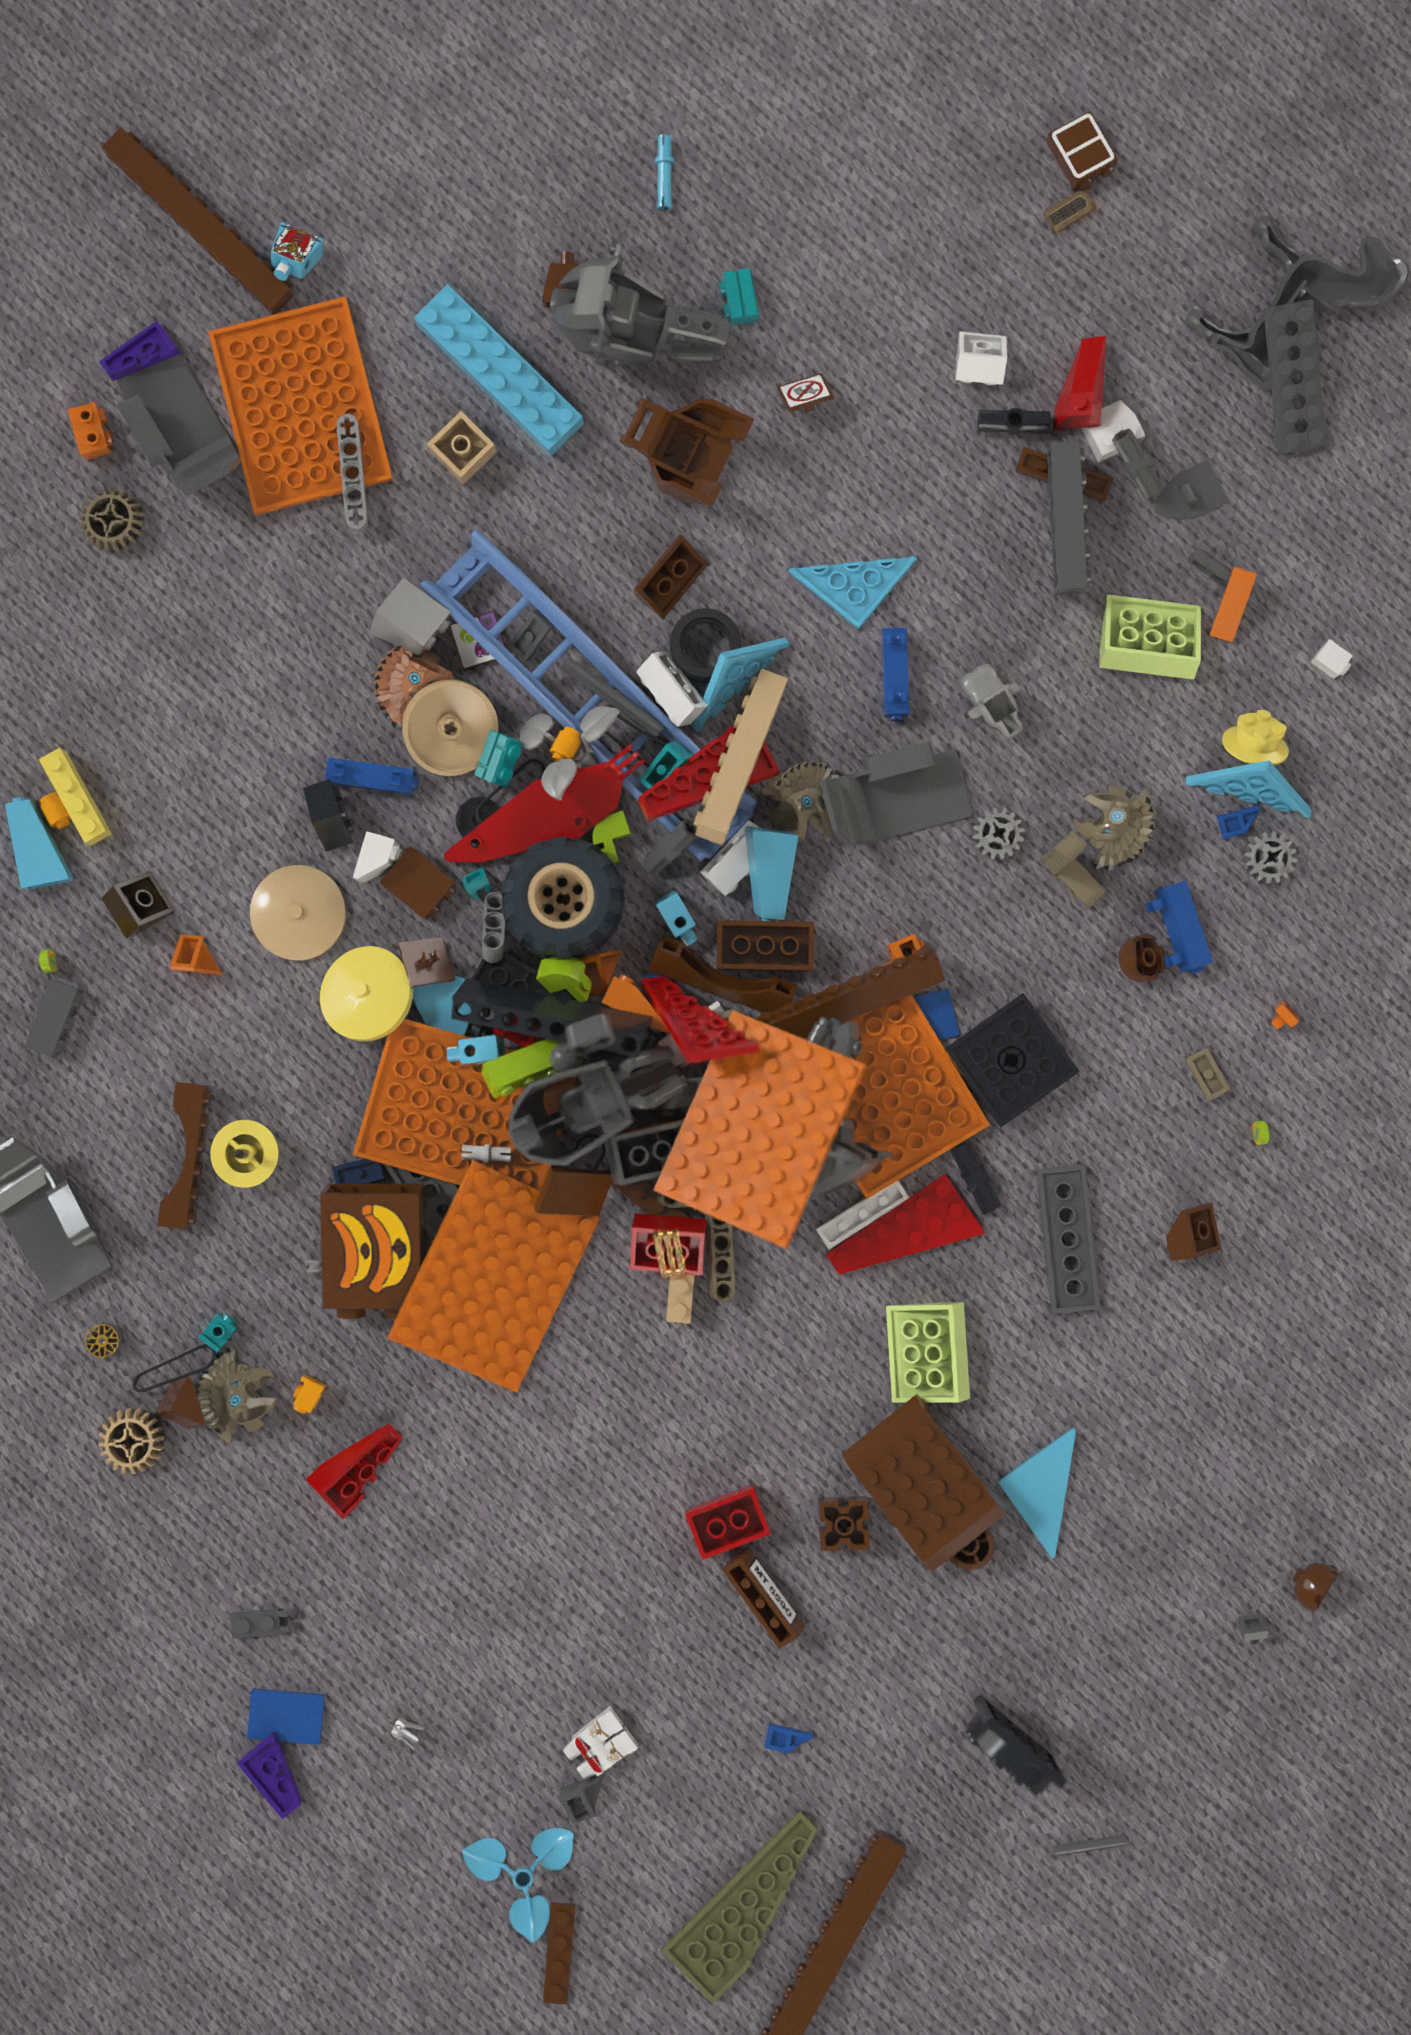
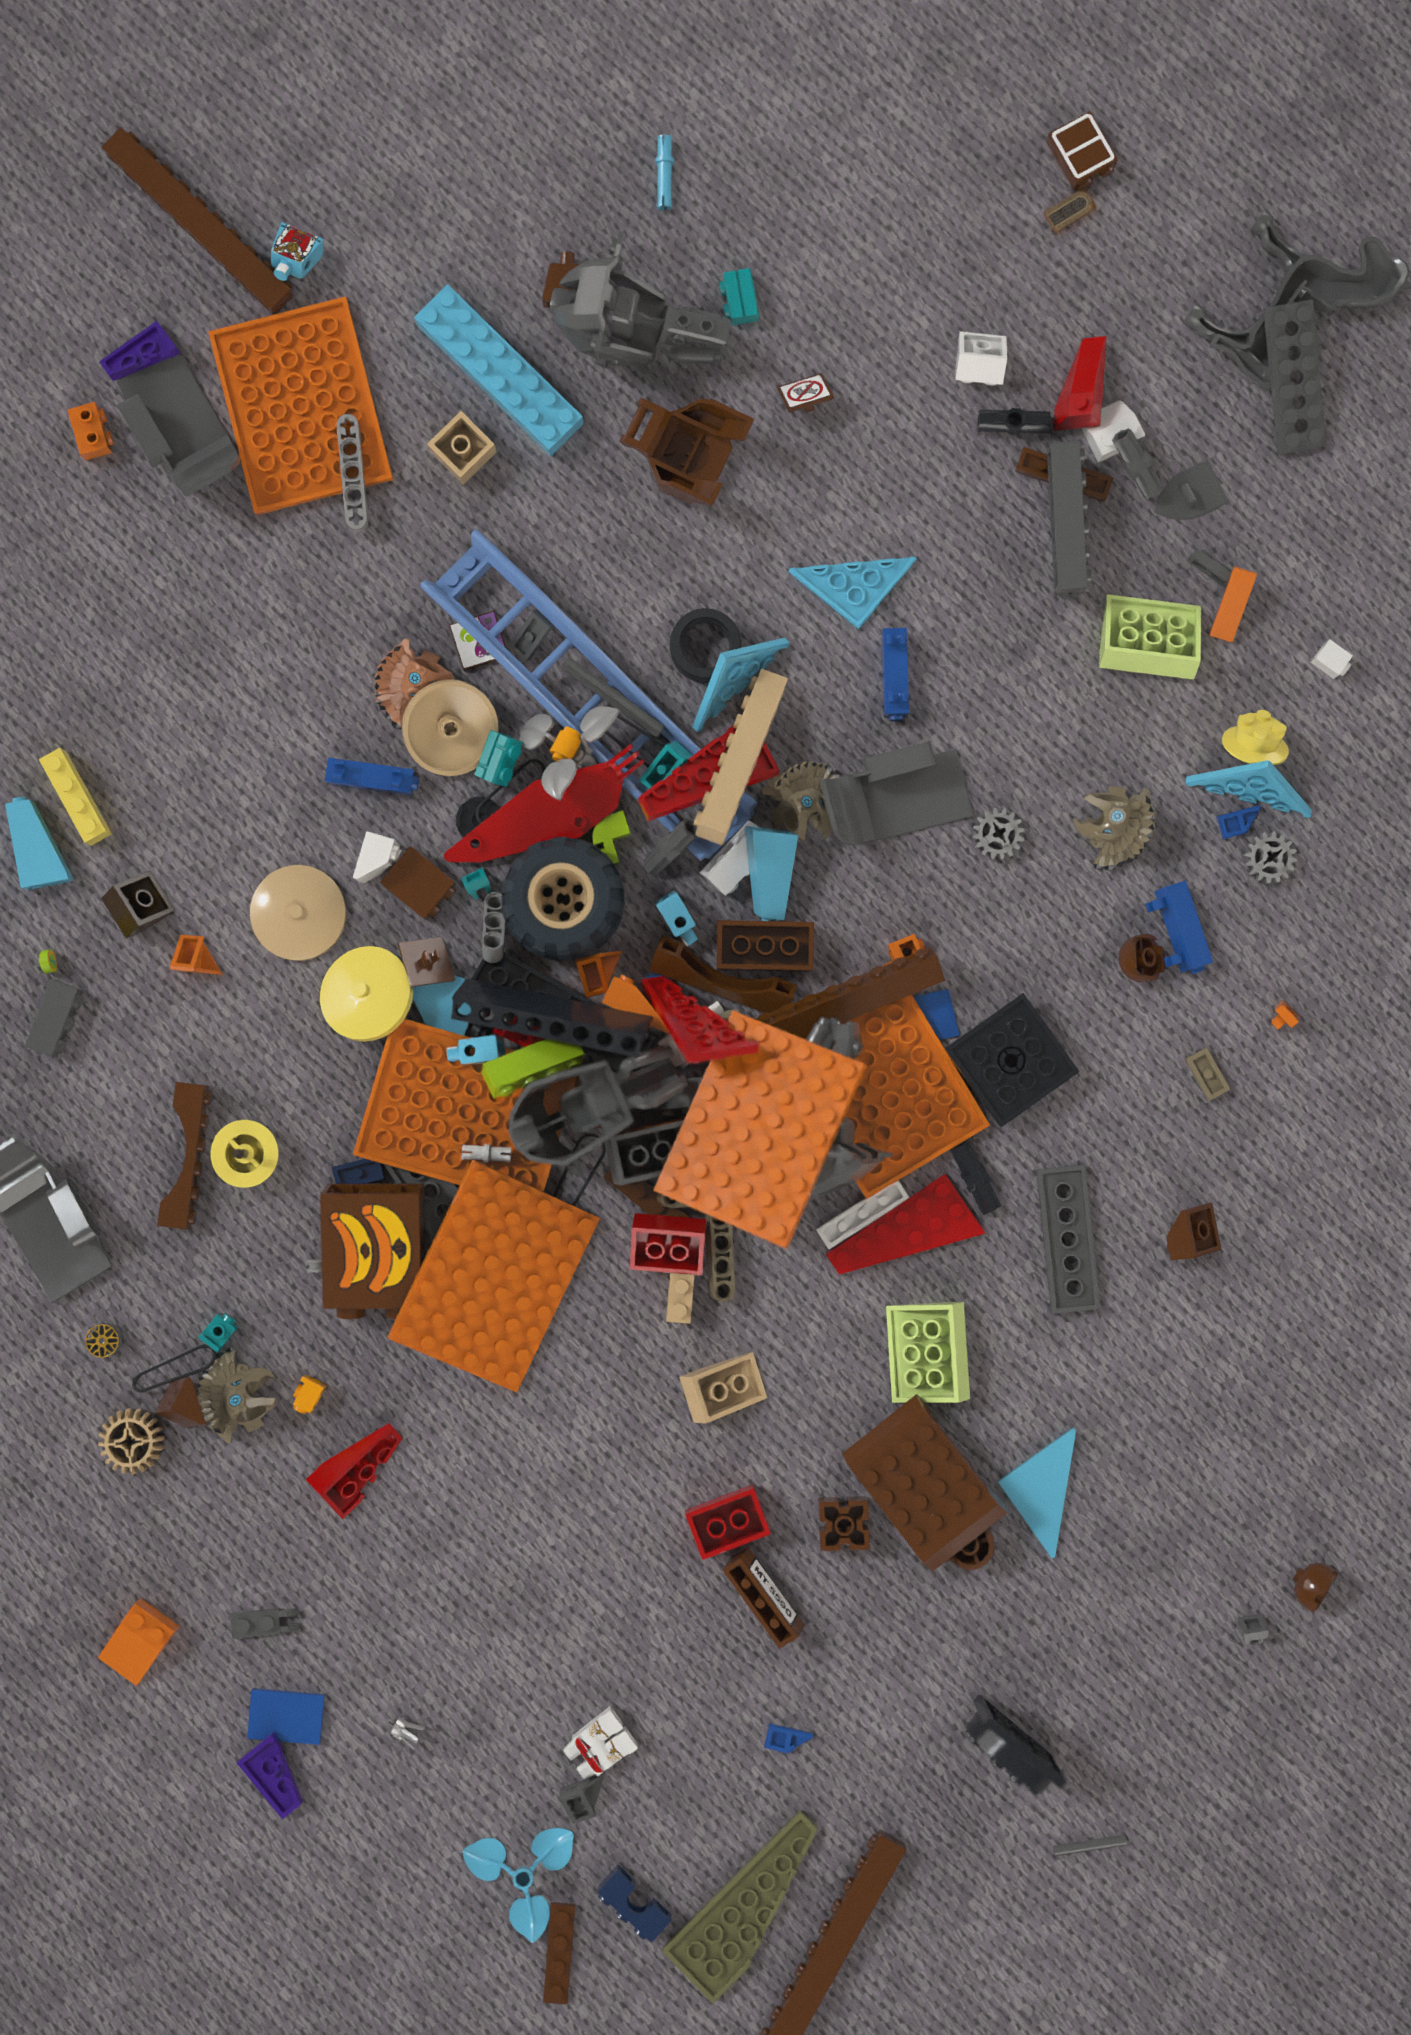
light orange brick [39,792,71,829] -> none
dark tan gear [79,488,145,553] -> none
black brick [303,779,355,852] -> none
light grey slope [369,578,450,656] -> none
reddish brown tile [534,1167,612,1216] -> none
lime brick [536,956,592,1002] -> none
dark grey beam [550,1014,615,1072] -> none
reddish brown slope [634,534,708,619] -> none
white brick [636,651,708,727] -> none
clear yellow tile [653,1229,686,1278] -> none
light grey piece [960,664,1023,739] -> none
dark tan beam [1040,831,1106,909] -> none
lime tile [1252,1120,1270,1145] -> none
none -> orange slope [98,1598,180,1686]
none -> dark blue arch [597,1864,672,1943]
none -> tan slope [679,1352,767,1423]

